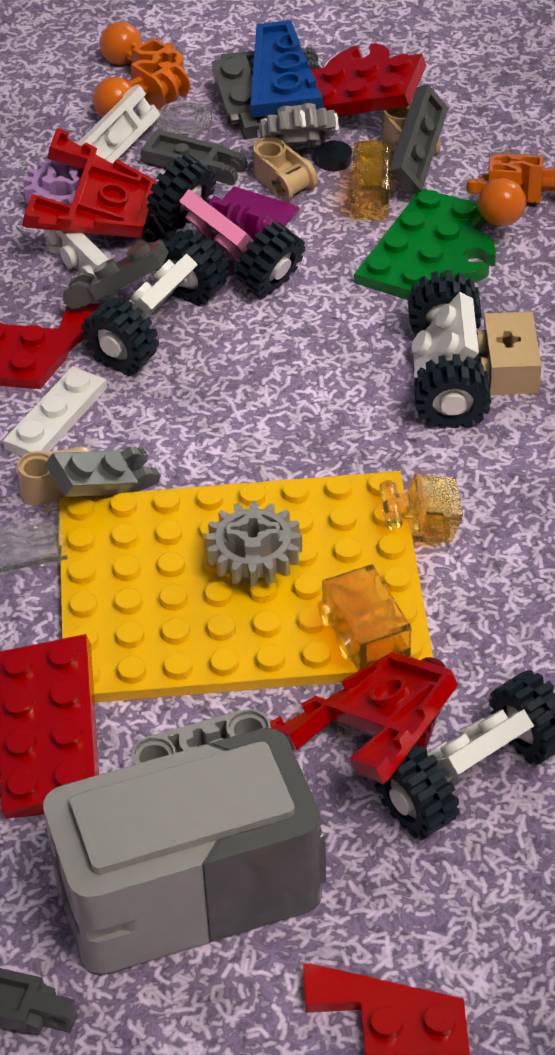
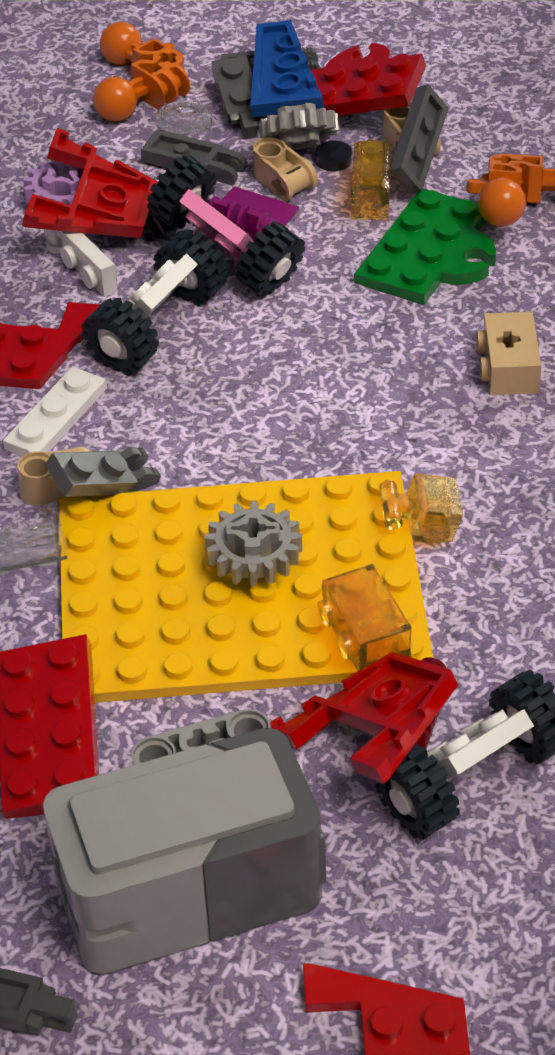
dark grey hinge [62,239,169,310] -> none
white plate [77,84,160,163] -> none
plate [408,270,491,429] -> none

